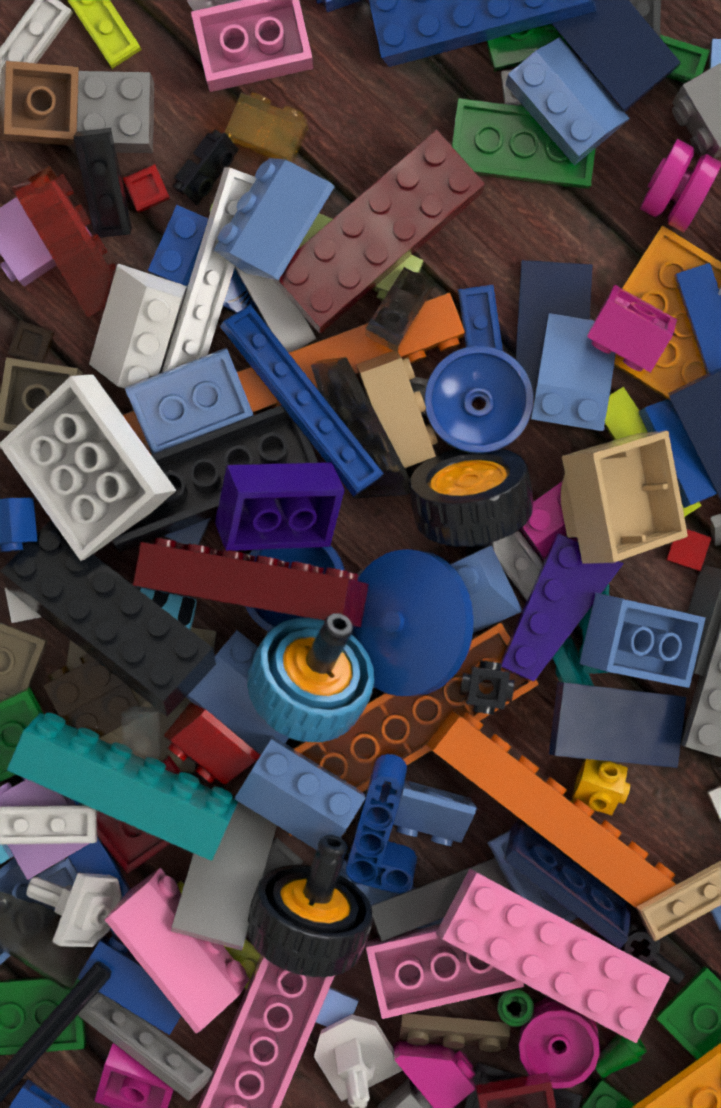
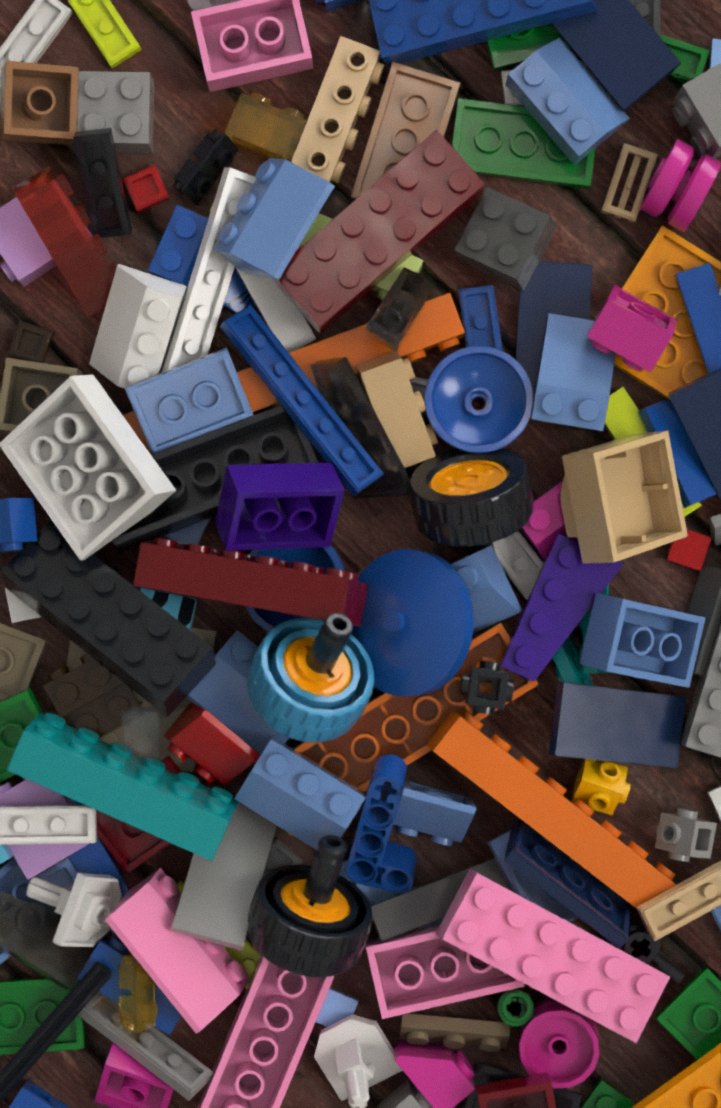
green cone [595,1033,647,1078] -> none
none -> clear yellow hinge [118,954,158,1034]
none -> tan brick [291,36,385,184]
none -> medium nougat plate [351,62,461,201]
none -> dark grey brick [454,187,557,291]
none -> tan tile [601,143,658,223]
none -> light grey brick [655,808,717,862]

